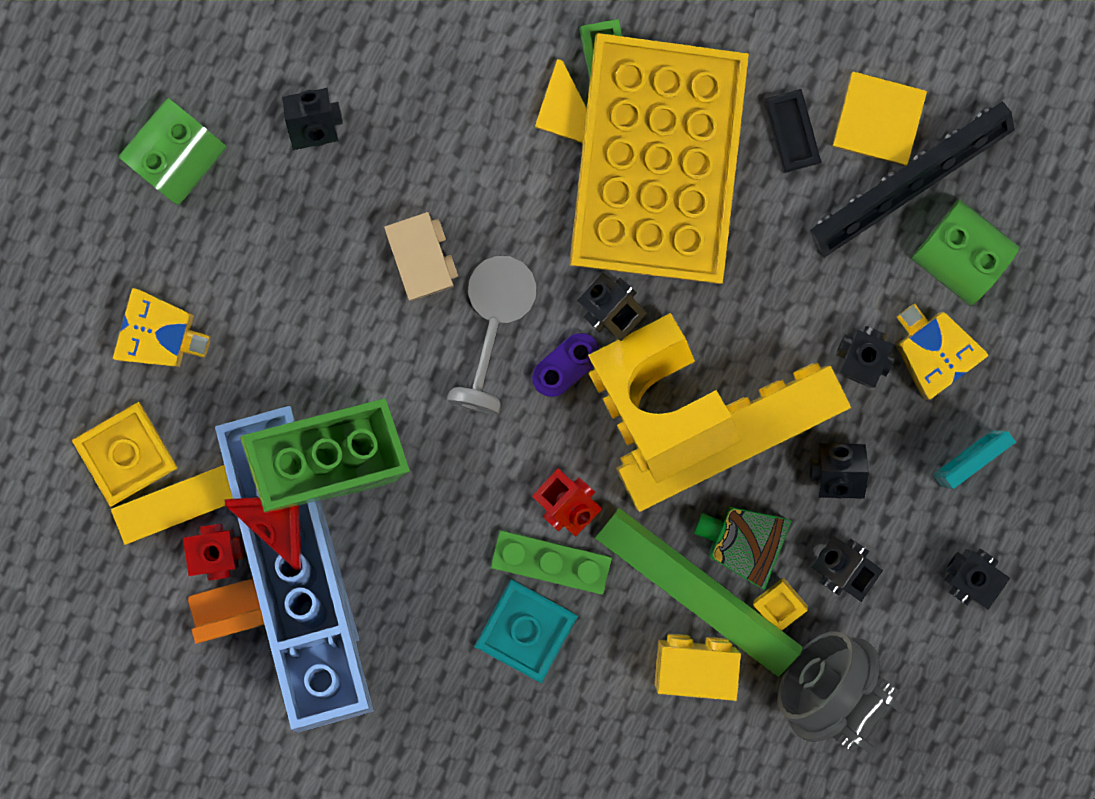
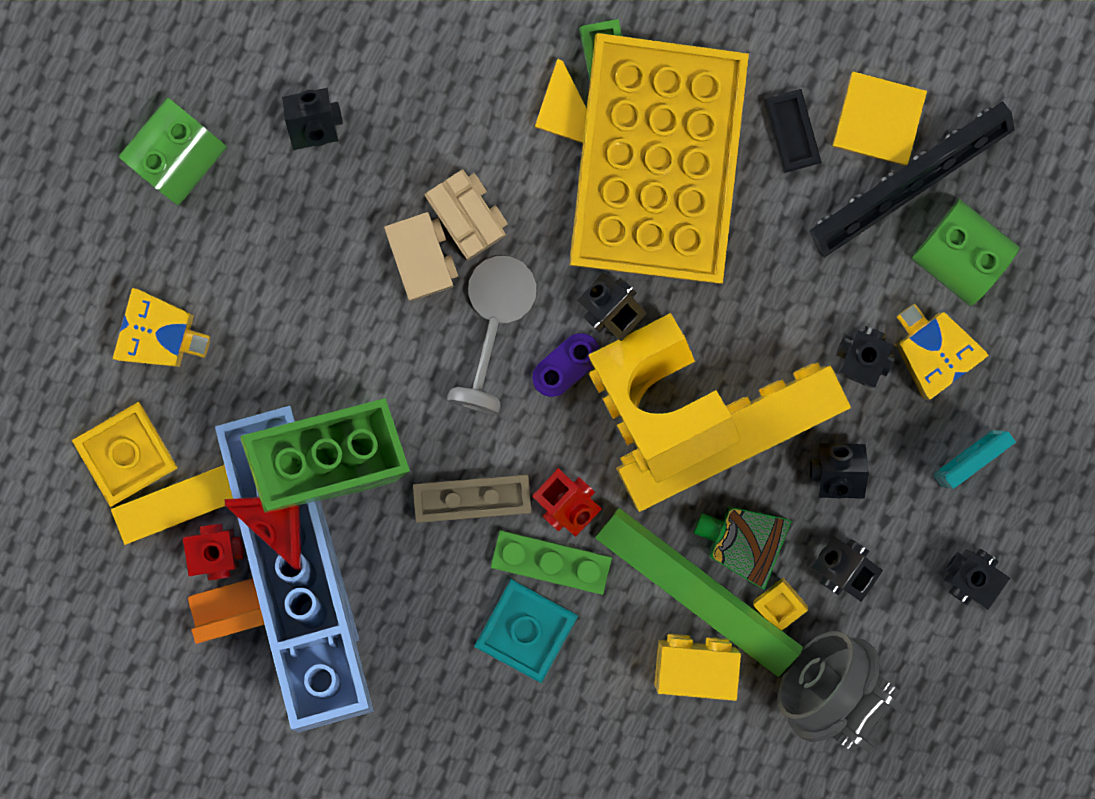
none -> dark tan plate [413,474,531,523]
none -> tan brick [424,169,508,261]

